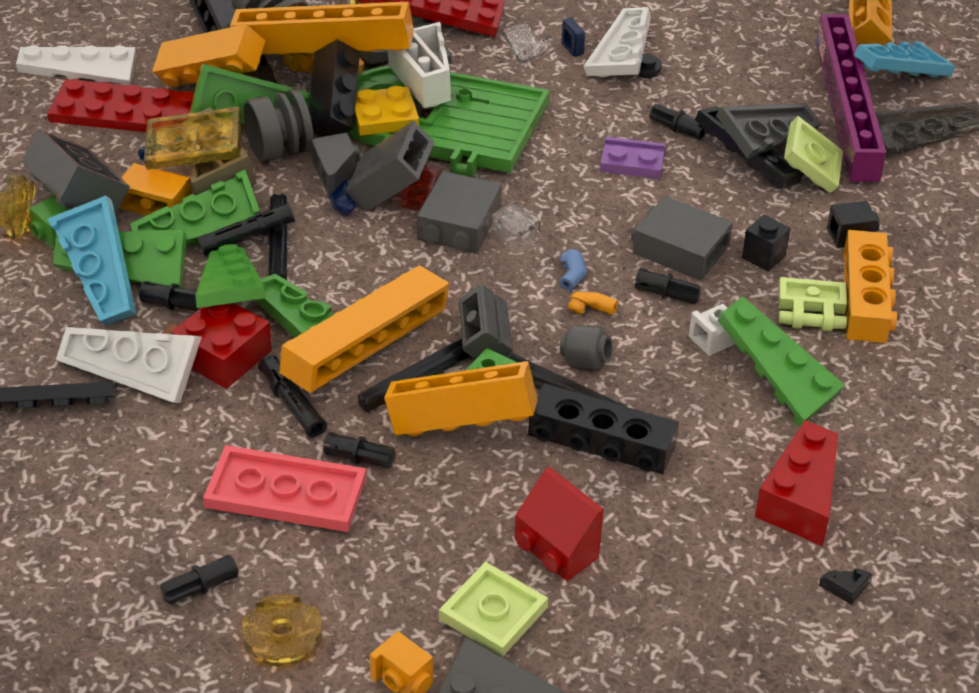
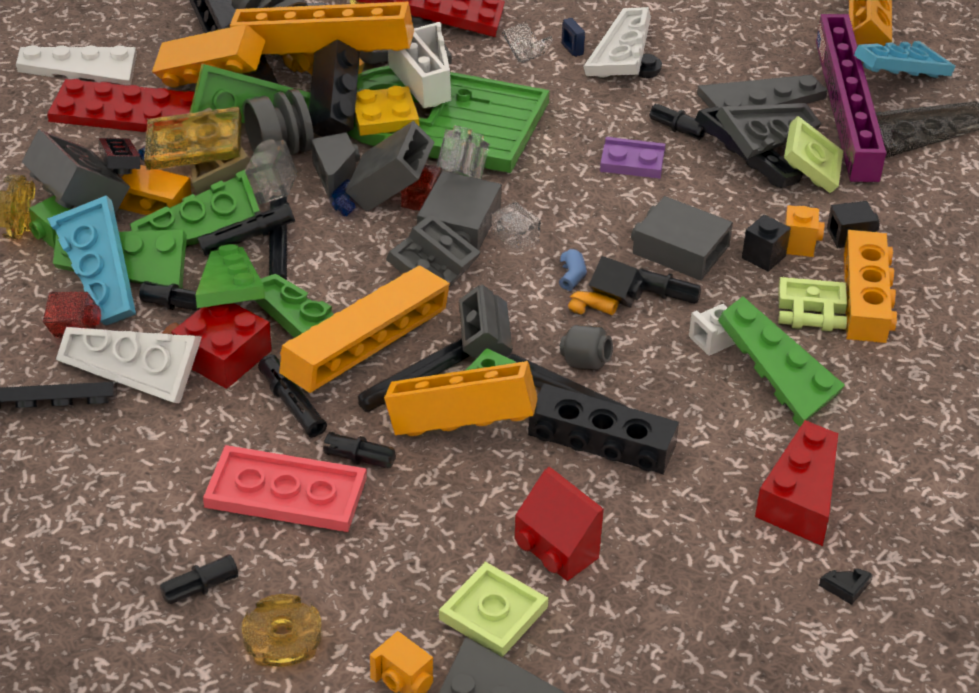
none -> clear red brick [43,292,101,338]
none -> black plate [98,138,140,174]
none -> clear brick [245,140,298,205]
none -> dark grey slope [386,213,481,287]
none -> clear brick [436,125,490,179]
none -> black brick [589,256,644,308]
none -> dark grey wing [697,75,827,108]
none -> light orange brick [784,205,825,257]

